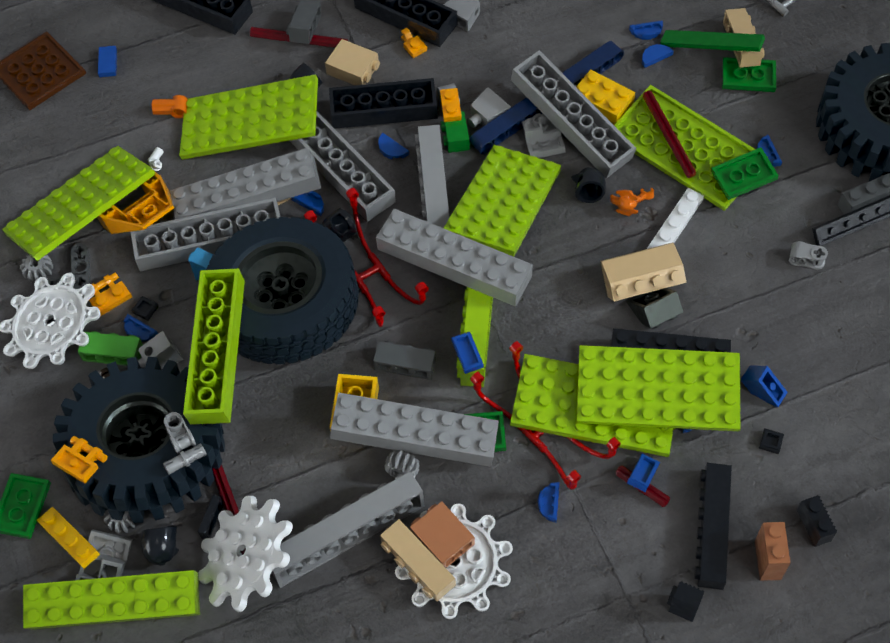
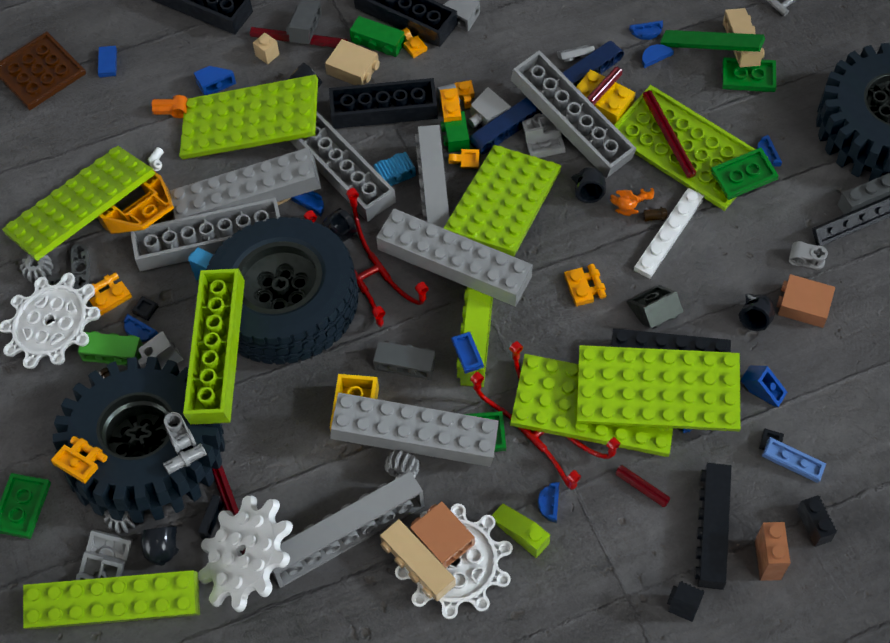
yellow plate [36,506,100,569] -> none
blue tile [378,133,409,159] -> none
tan slope [600,242,687,301] -> none
blue tile [627,454,660,492] -> none
none -> blue slope [194,66,236,95]
none -> tan brick [253,33,279,64]
none -> green brick [350,16,405,57]
none -> dark azure brick [373,151,416,186]
none -> light orange plate [448,149,479,169]
none -> light orange plate [454,80,475,109]
none -> lime slope [491,504,550,558]
none -> light grey plate [557,44,595,62]
none -> light orange plate [564,264,607,307]
none -> dark red axle [587,66,622,105]
none -> dark brown pin [644,206,667,222]
none -> black piece [738,293,775,332]
none -> medium blue tile [761,437,826,483]
none -> nougat brick [776,274,835,328]

